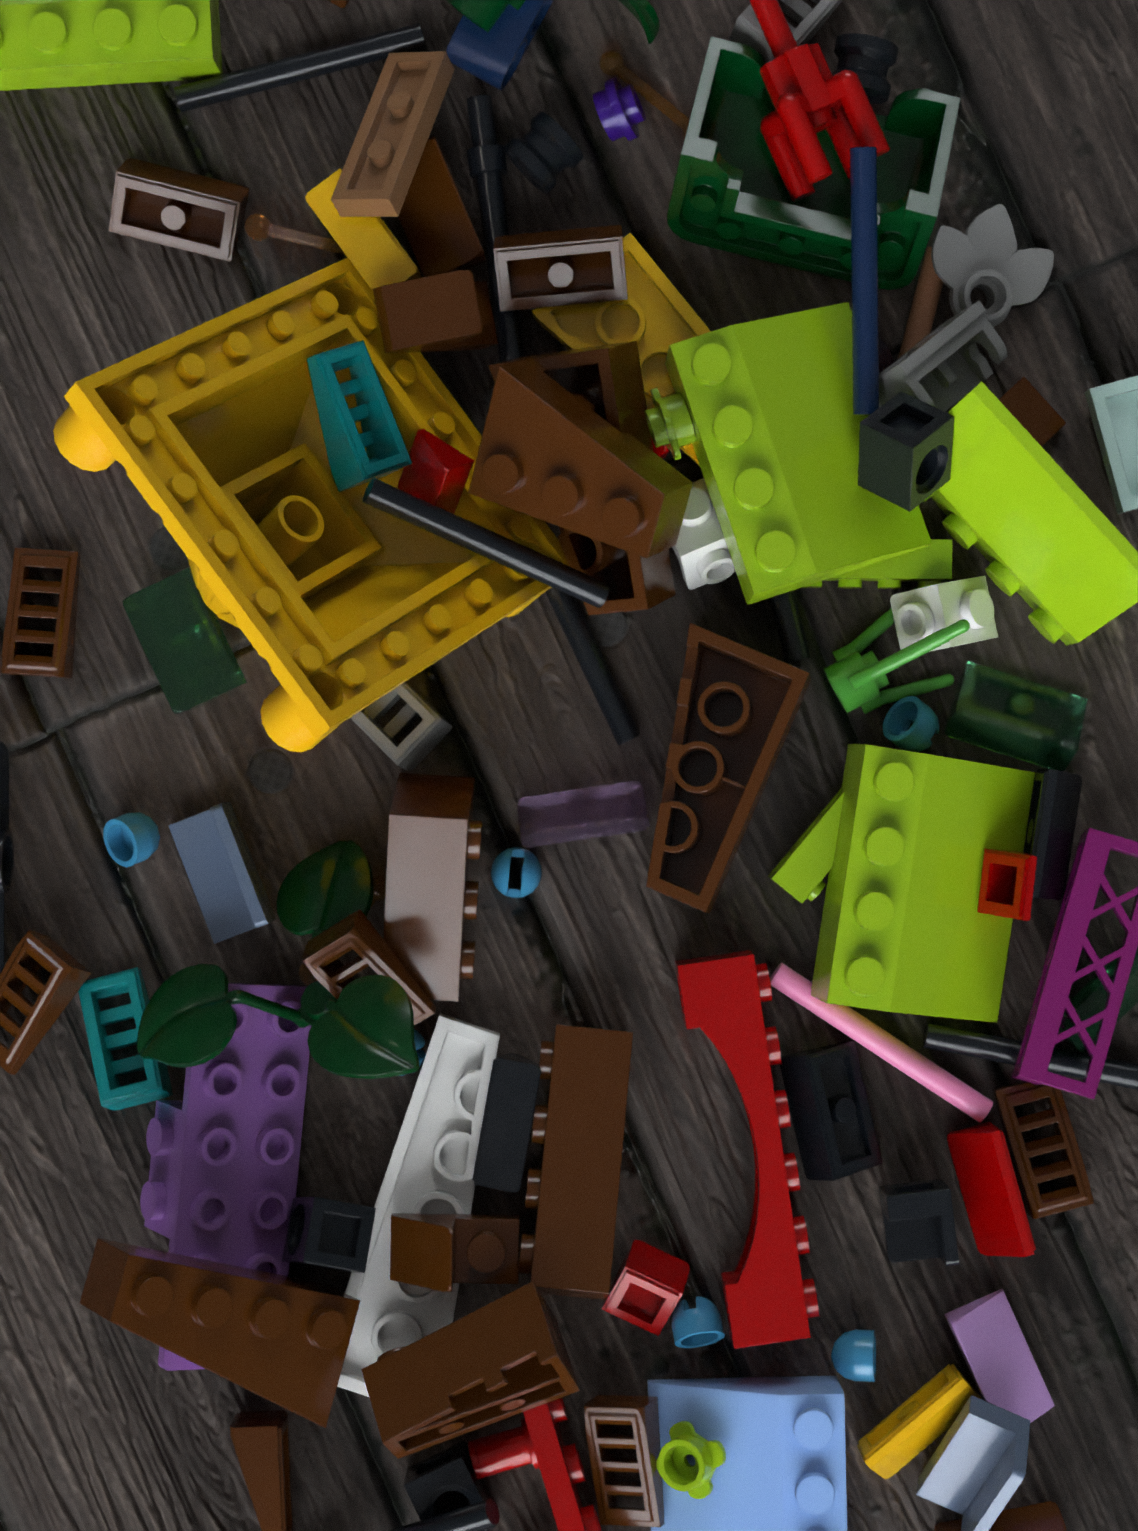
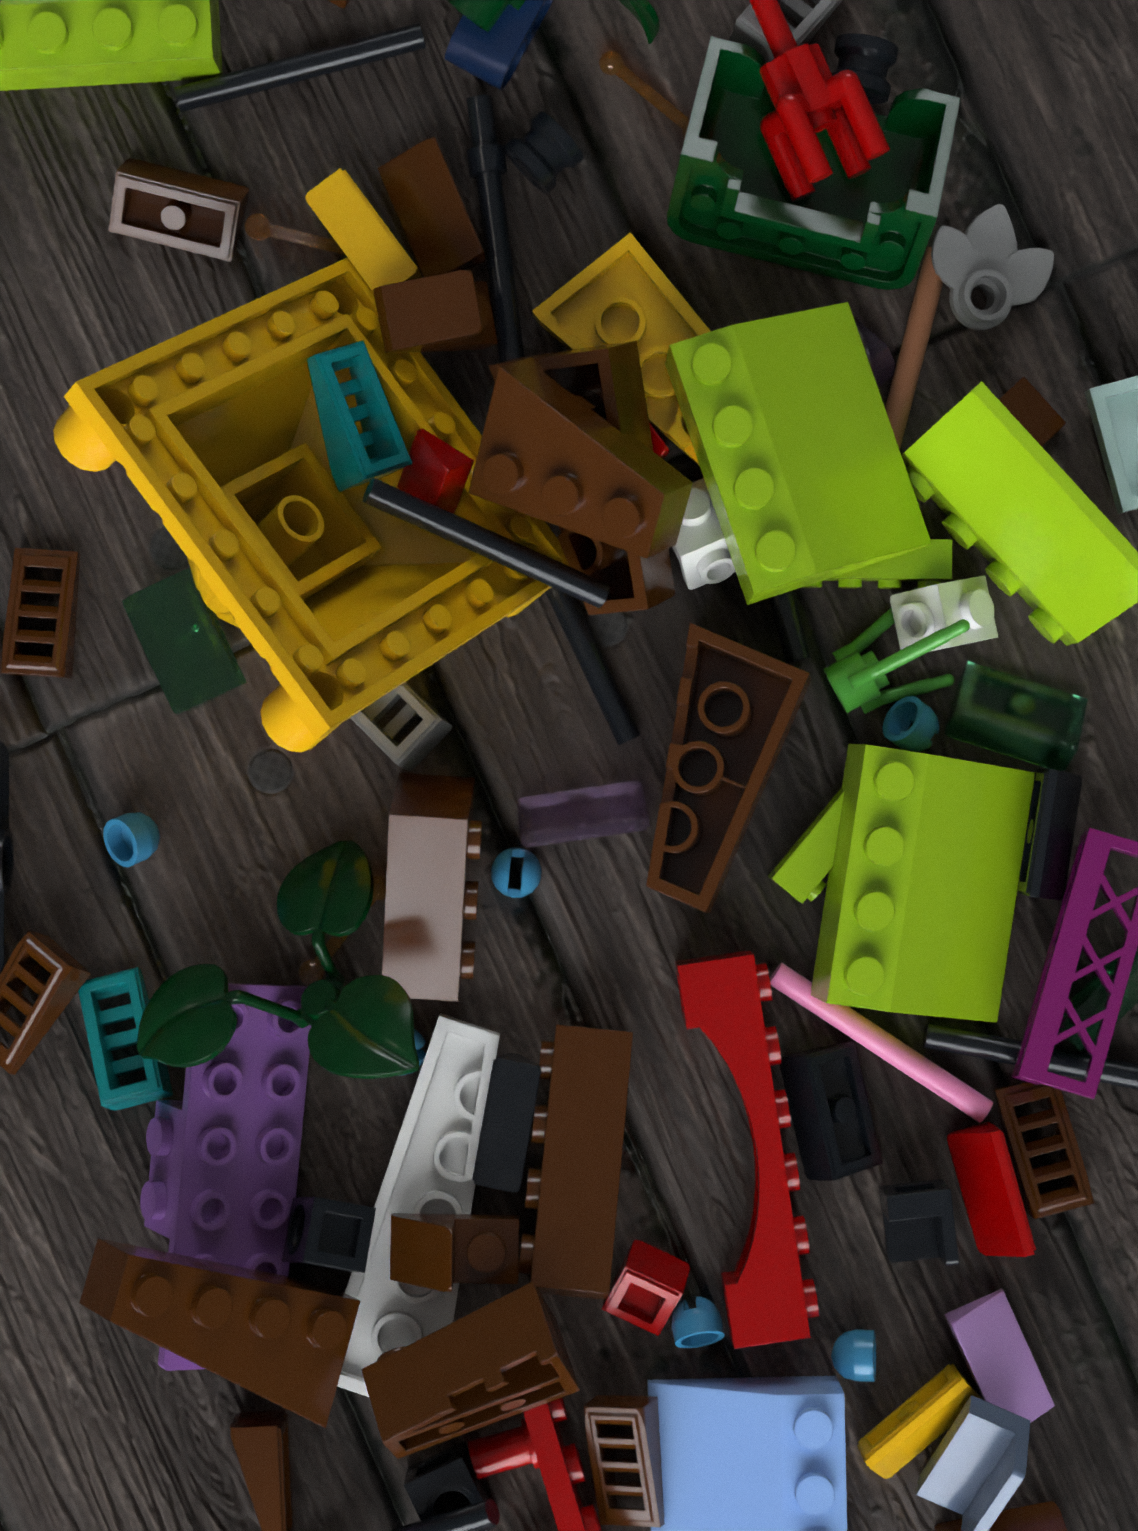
sand blue panel [168,802,276,944] -> none
reddish brown slope [301,909,436,1026] -> none
medium nougat plate [331,51,455,217] -> none
reddish brown slope [493,225,628,312] -> none
dark purple plate [593,77,646,142] -> none
lime plate [644,388,696,461] -> none
lime plate [656,1421,726,1499] -> none
dark blue bar [850,147,879,415] -> none
black brick [858,391,954,512] -> none
light grey hinge [879,300,1008,412] -> none
red slope [977,849,1037,921] -> none

